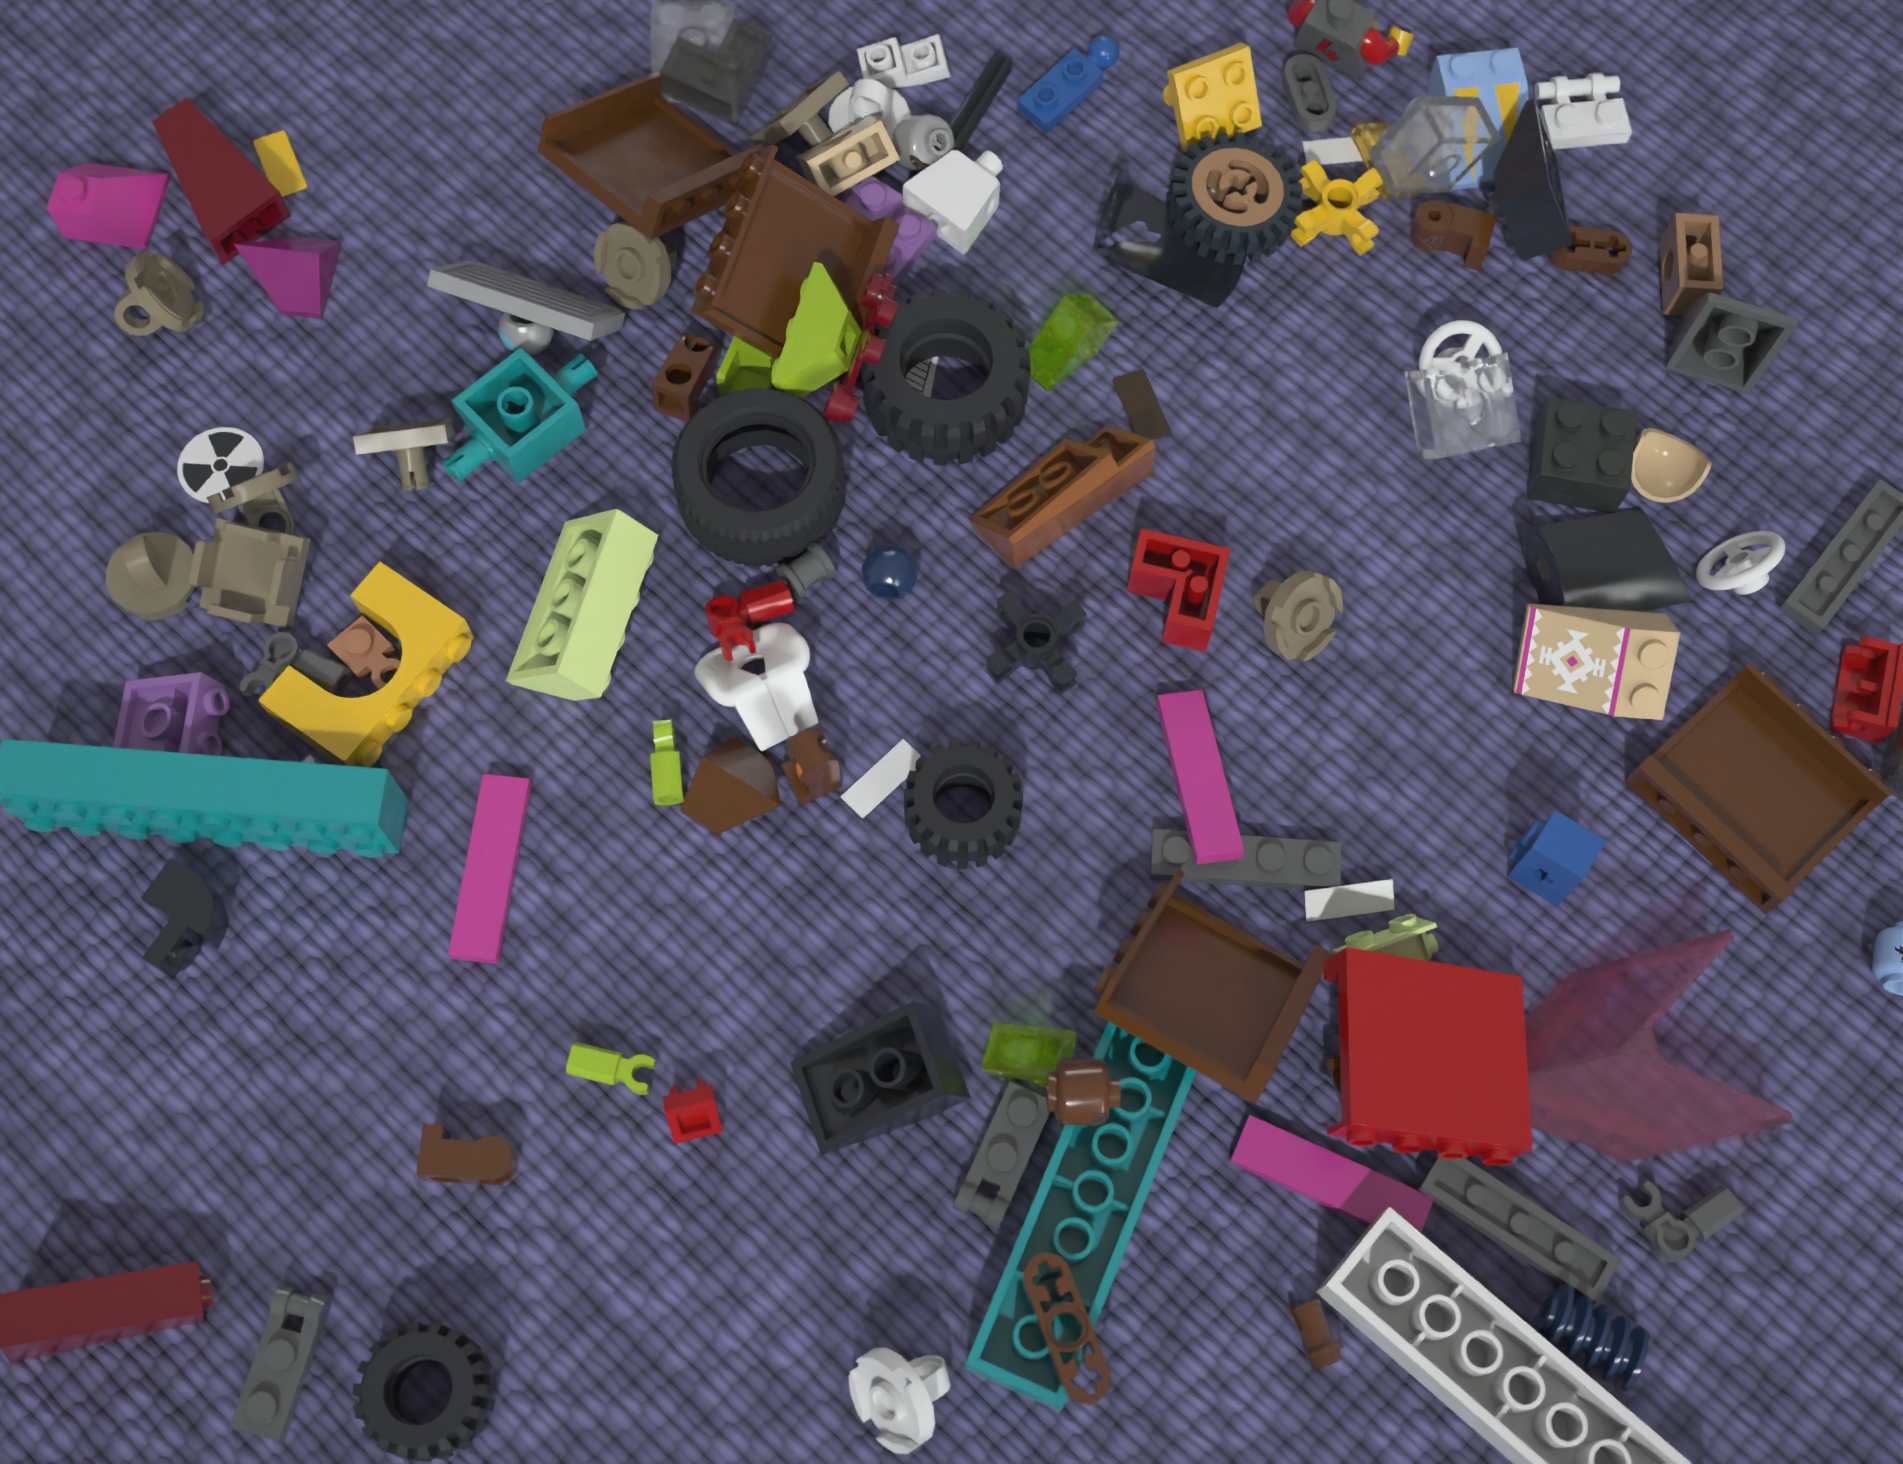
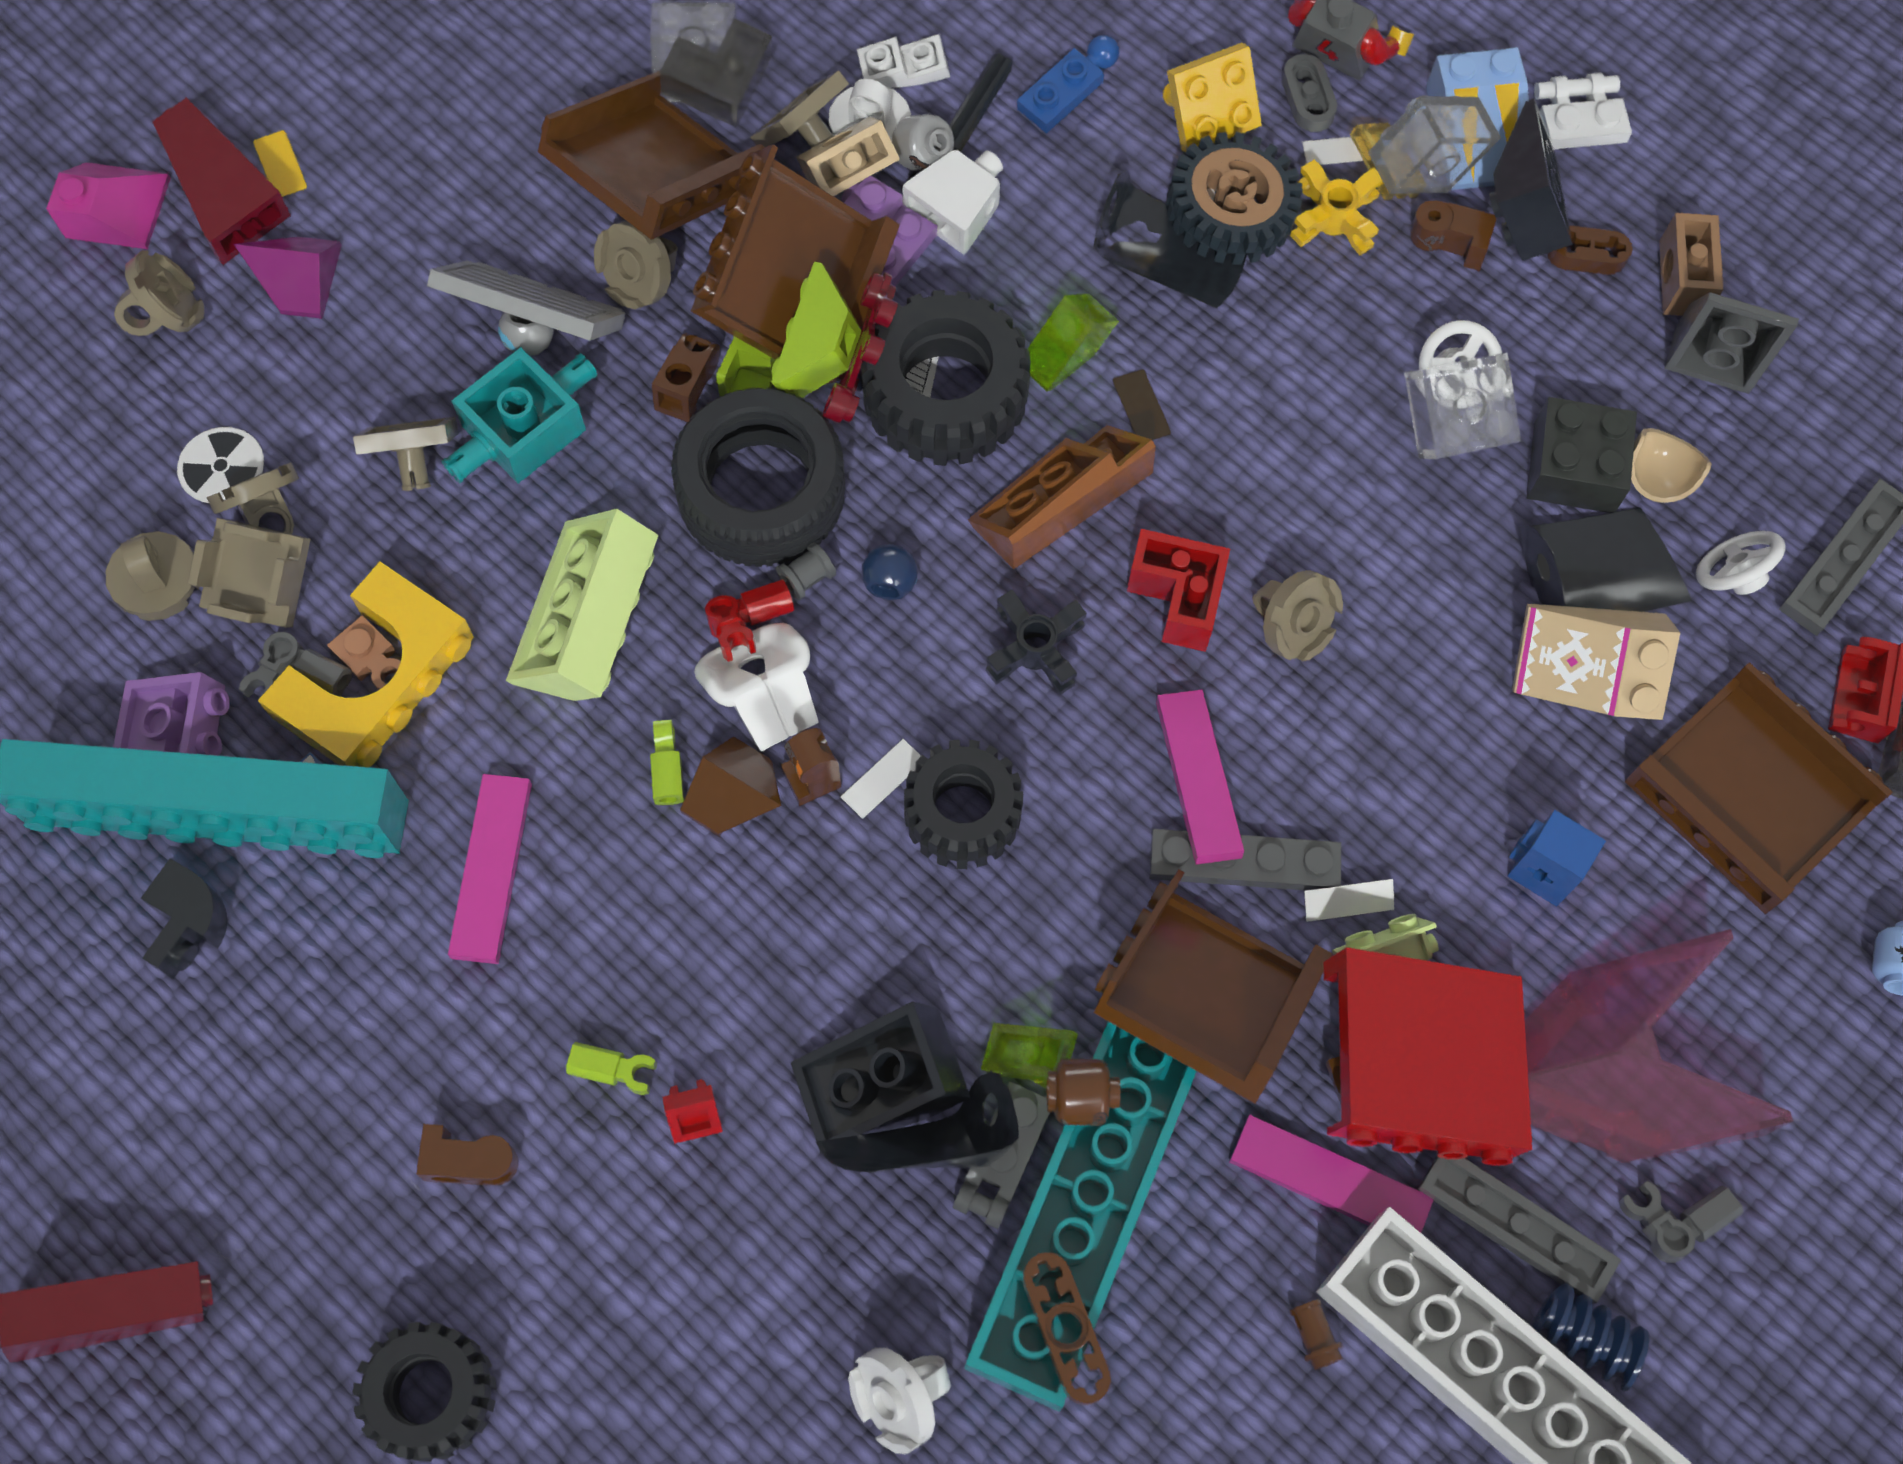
dark grey plate [230,1284,331,1442] -> none
none -> black piece [815,1070,1019,1173]

